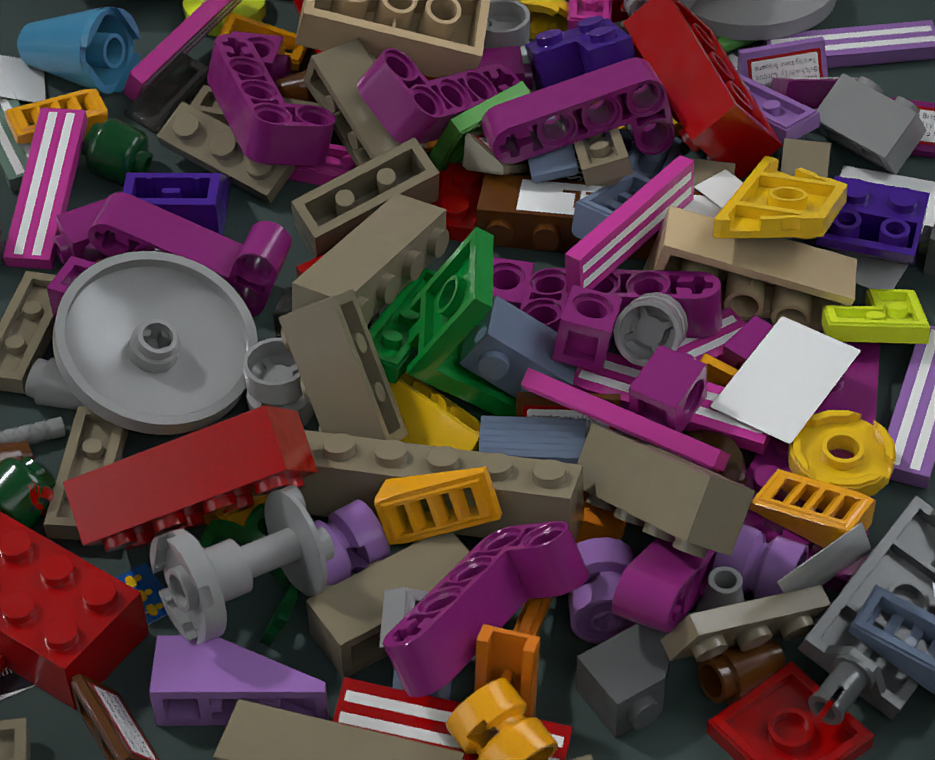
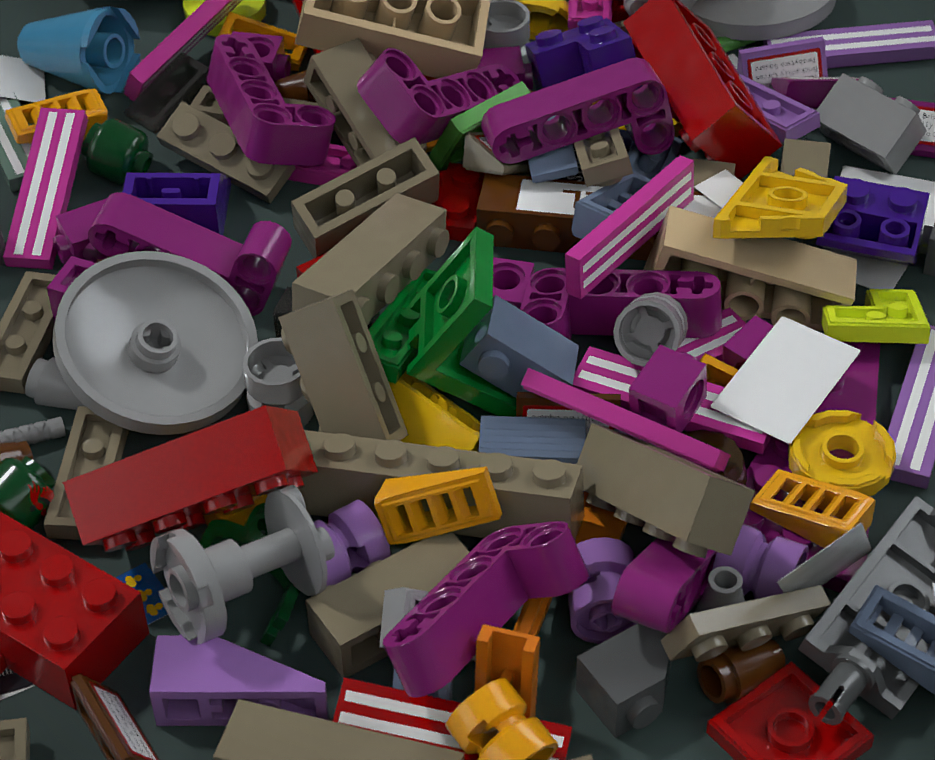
magenta brick [552,285,623,373] -> none

